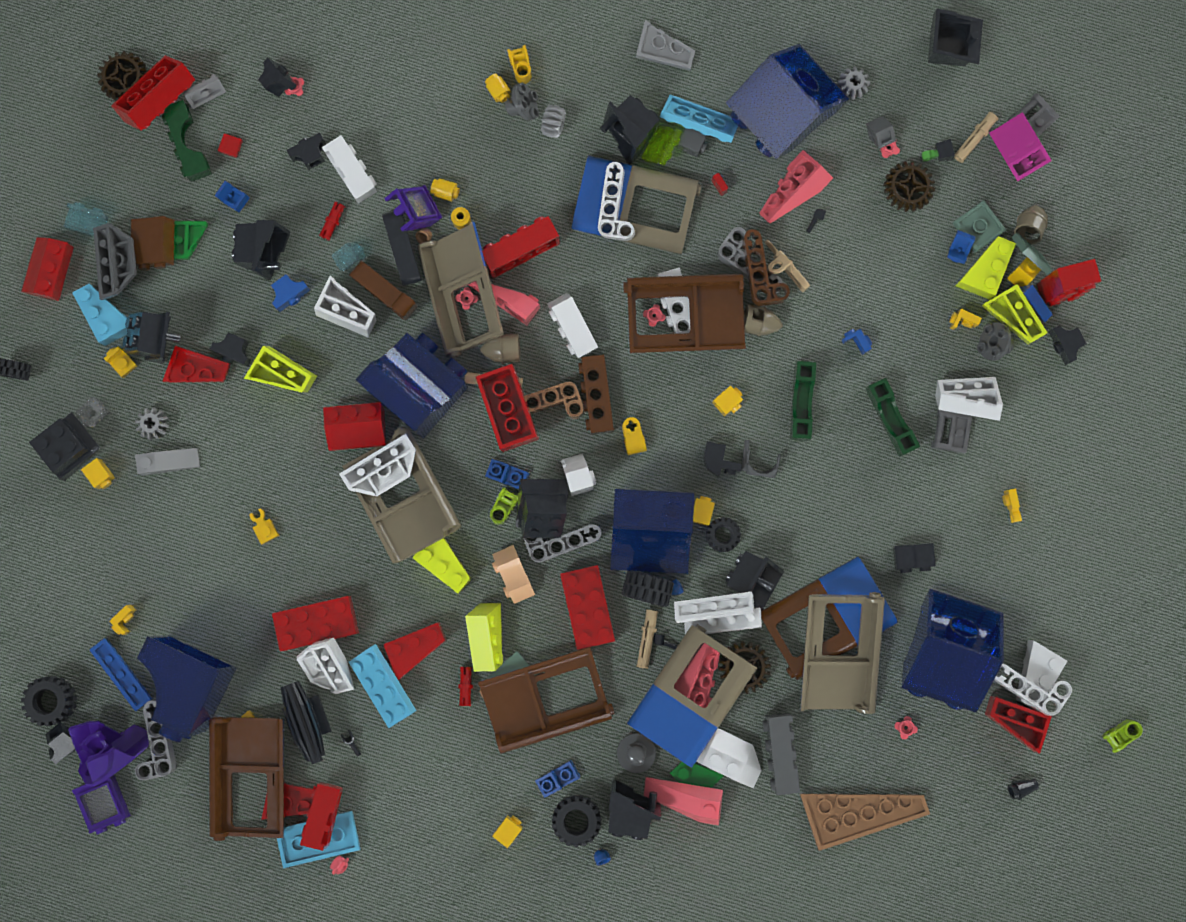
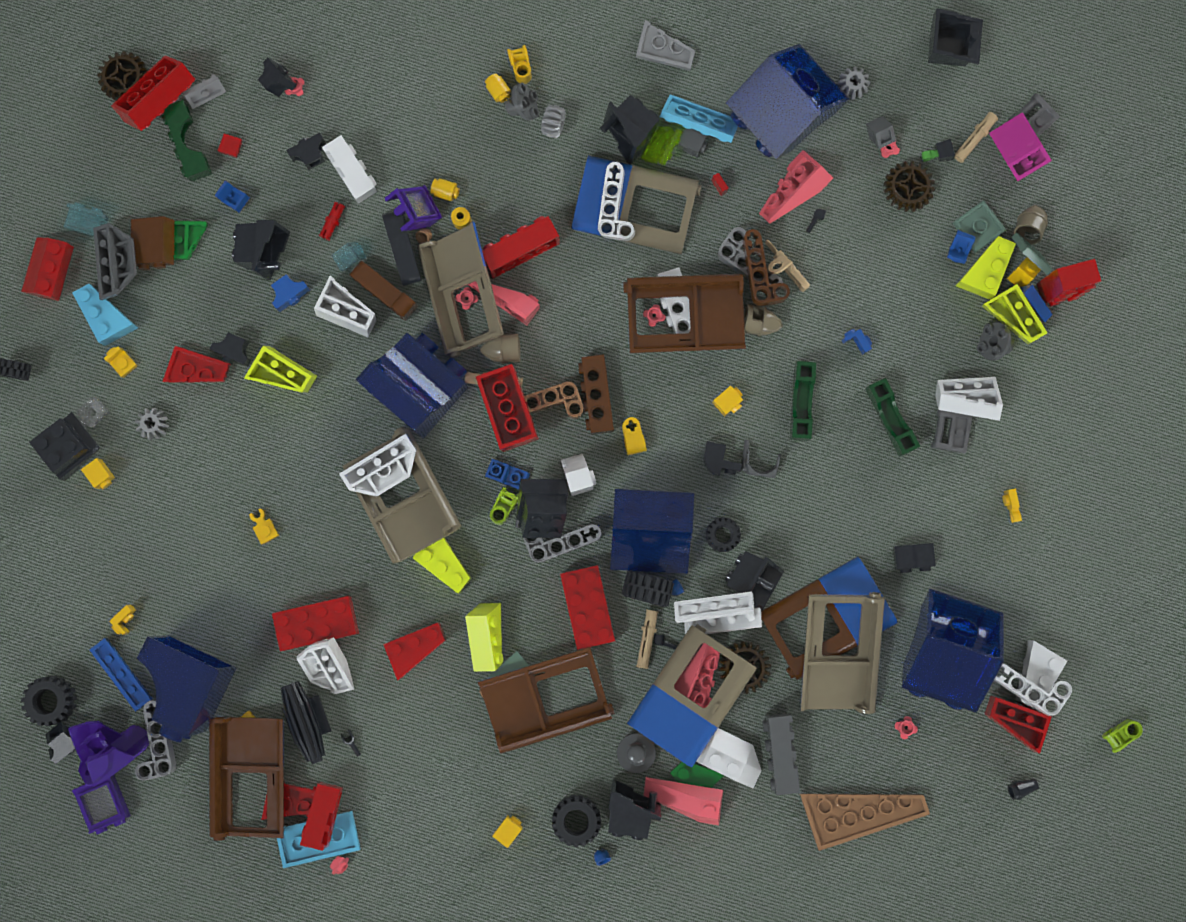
black piece [122,311,180,364] -> none
light grey slope [135,448,200,476] -> none
red slope [323,402,386,451] -> none
medium azure plate [349,644,417,728] -> none
red pin [458,667,473,706] -> none
light nougat brick [492,545,535,604] -> none
blue slope [535,760,580,798] -> none
white wedge [547,293,598,358] -> none
yellow brick [690,496,715,526] -> none
yellow bracket [949,309,982,330] -> none
black brick [1048,325,1087,365] -> none

